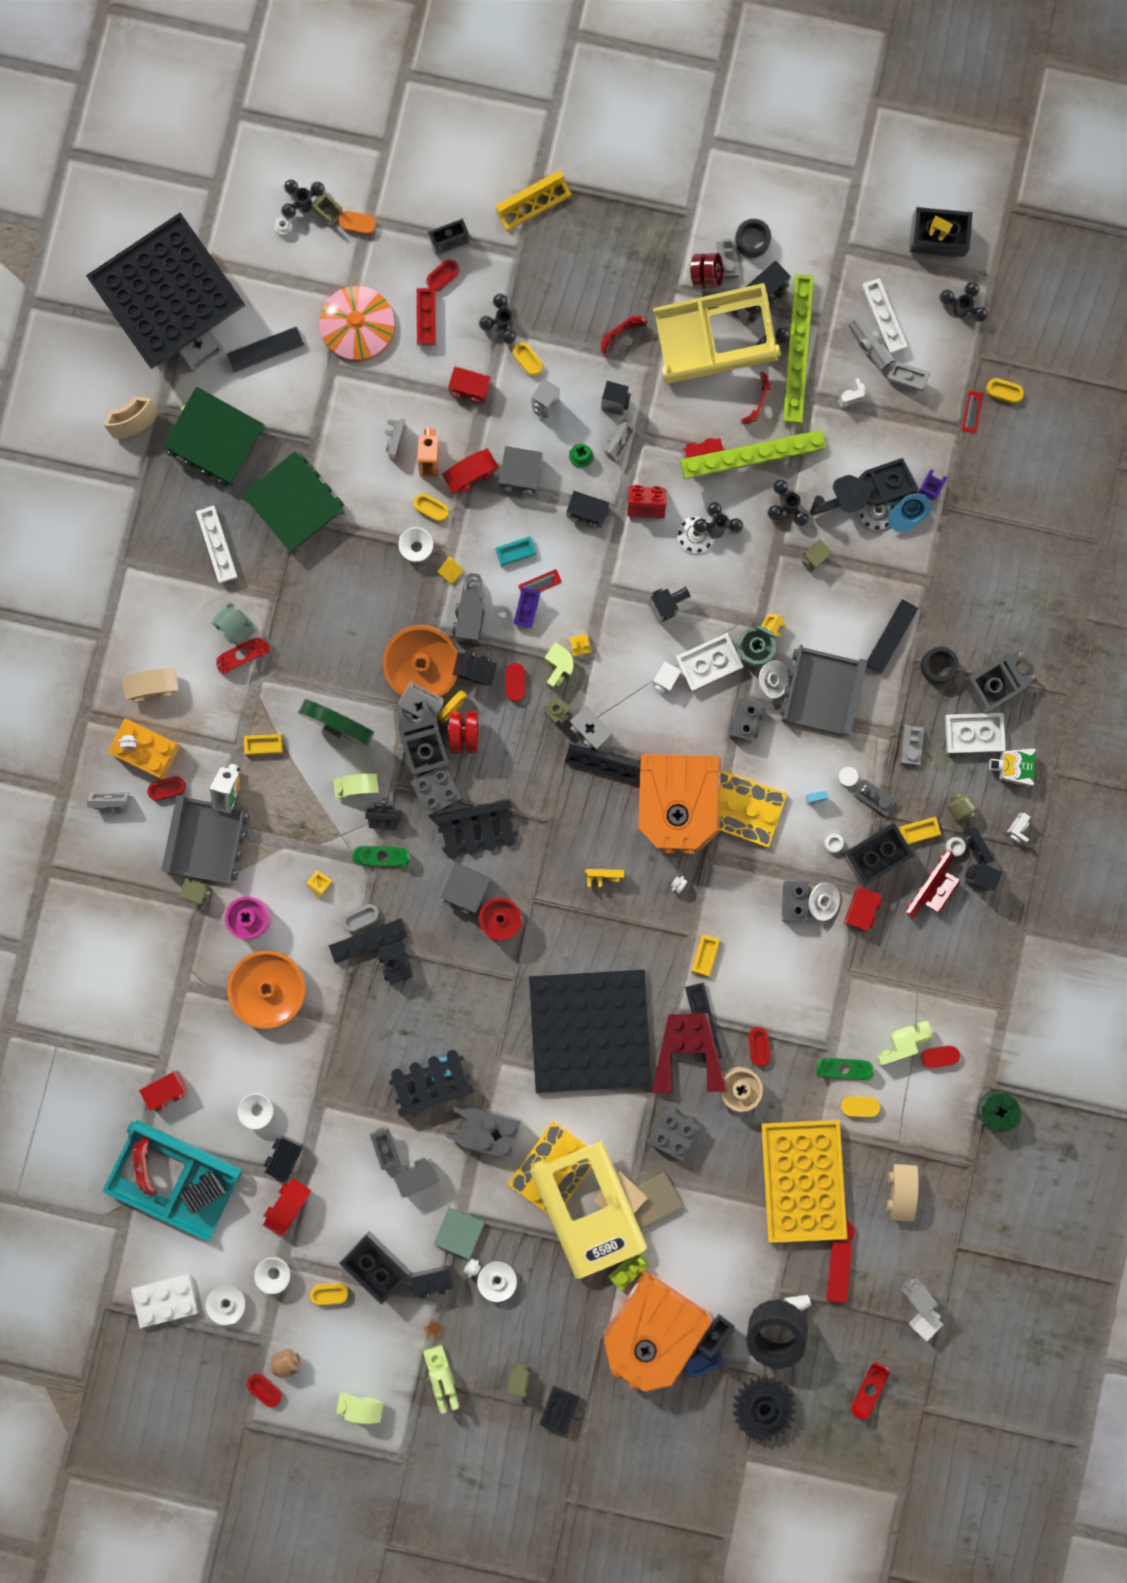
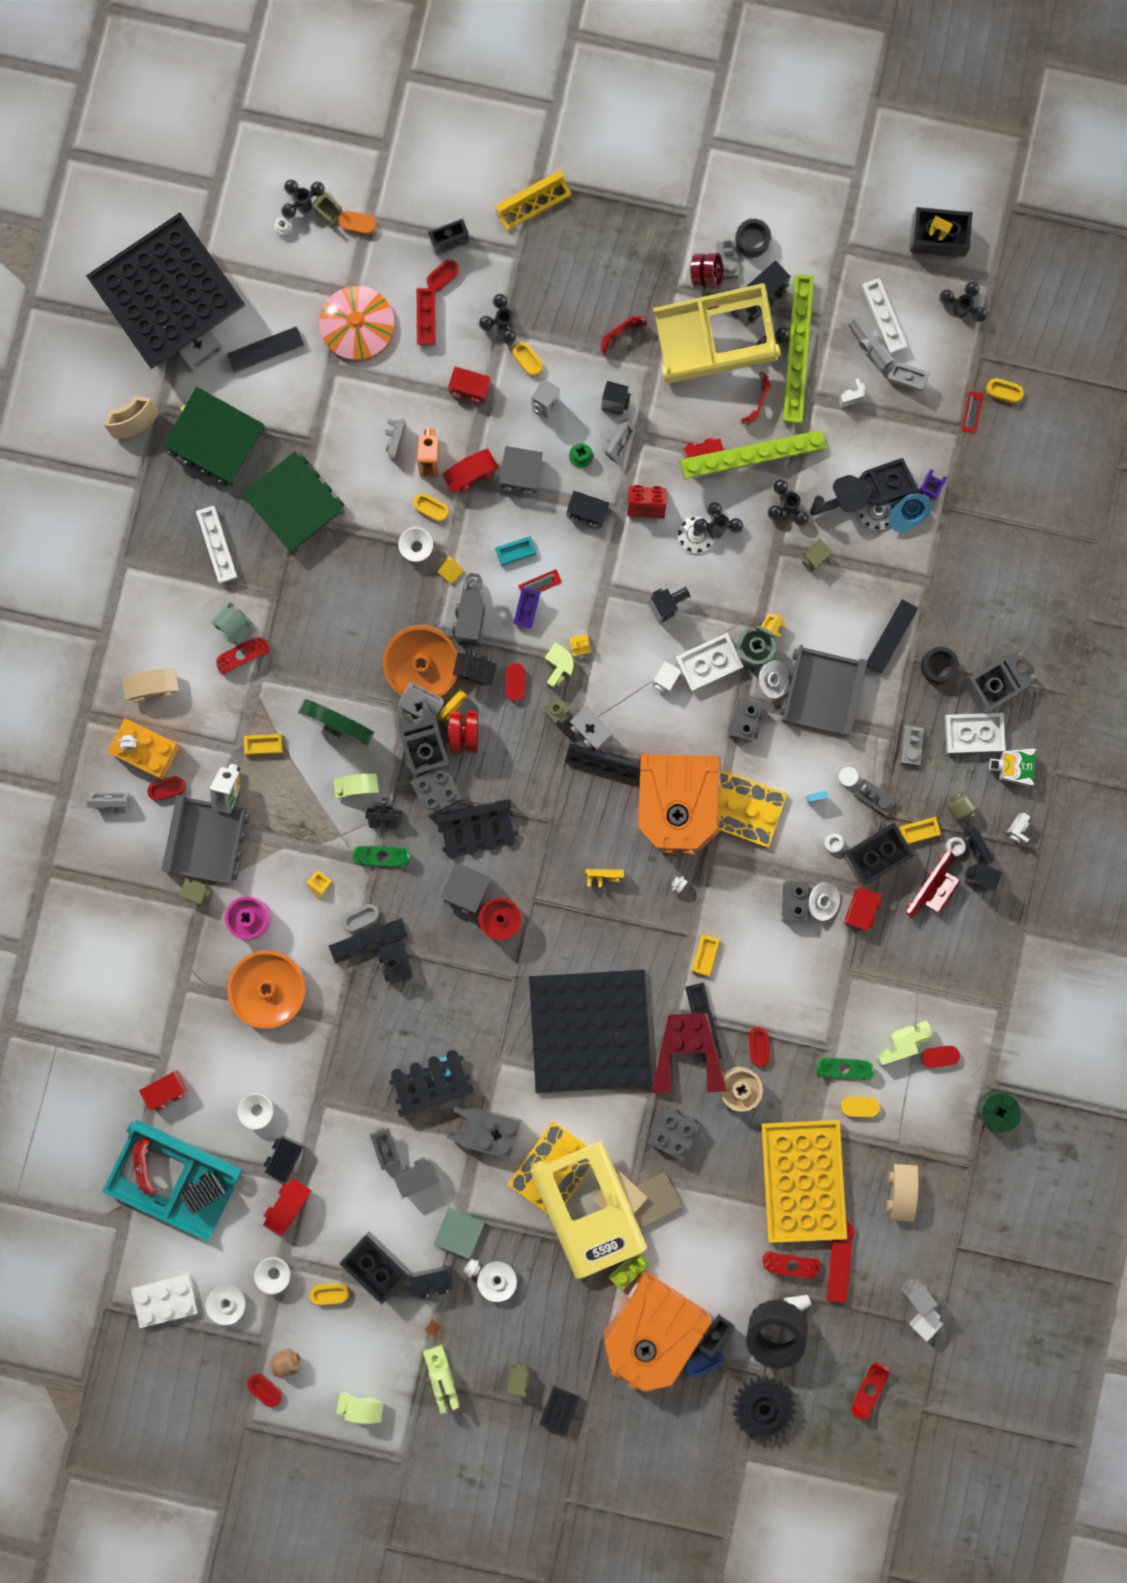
none -> red piece [762,1251,820,1278]

